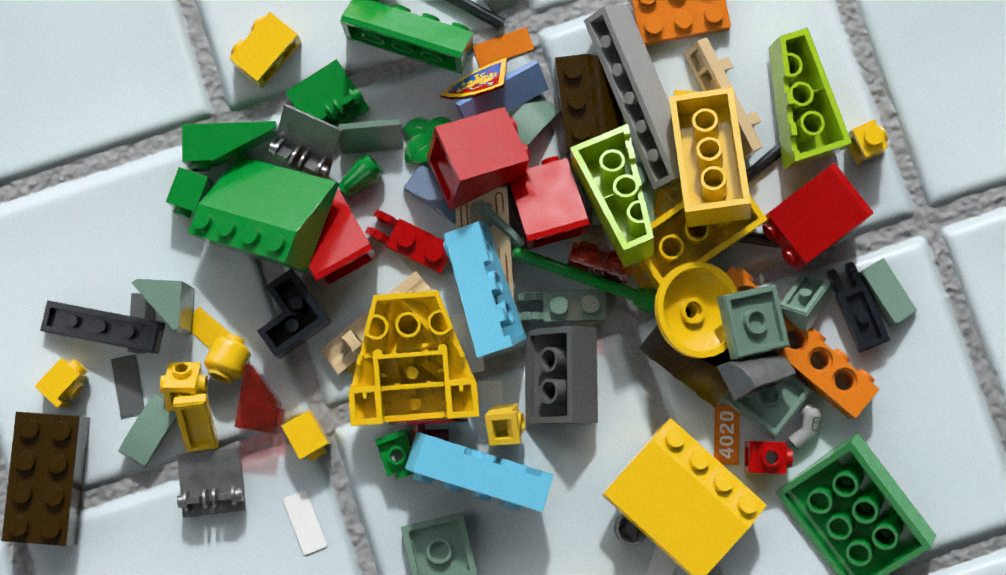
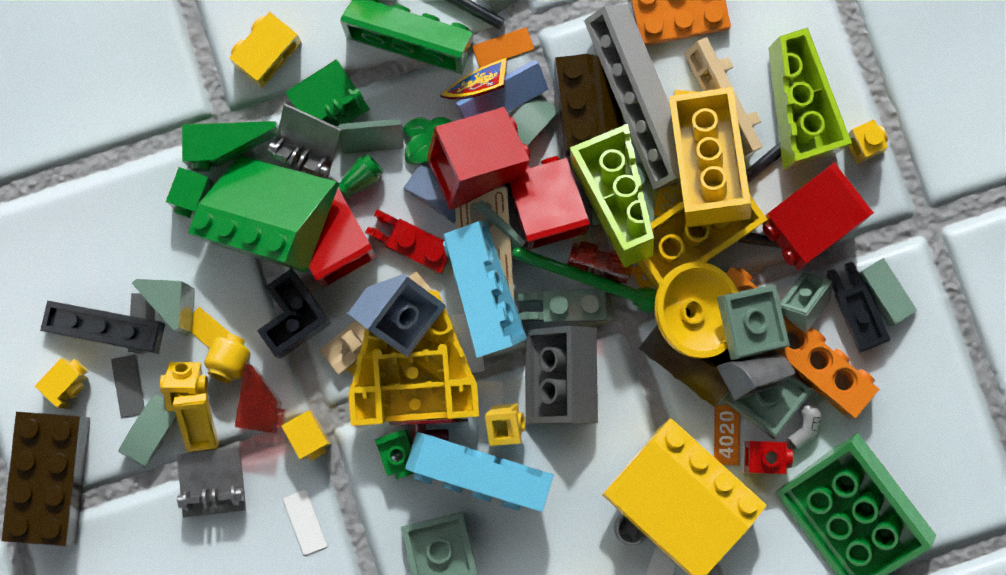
none -> sand blue slope [348,274,446,357]

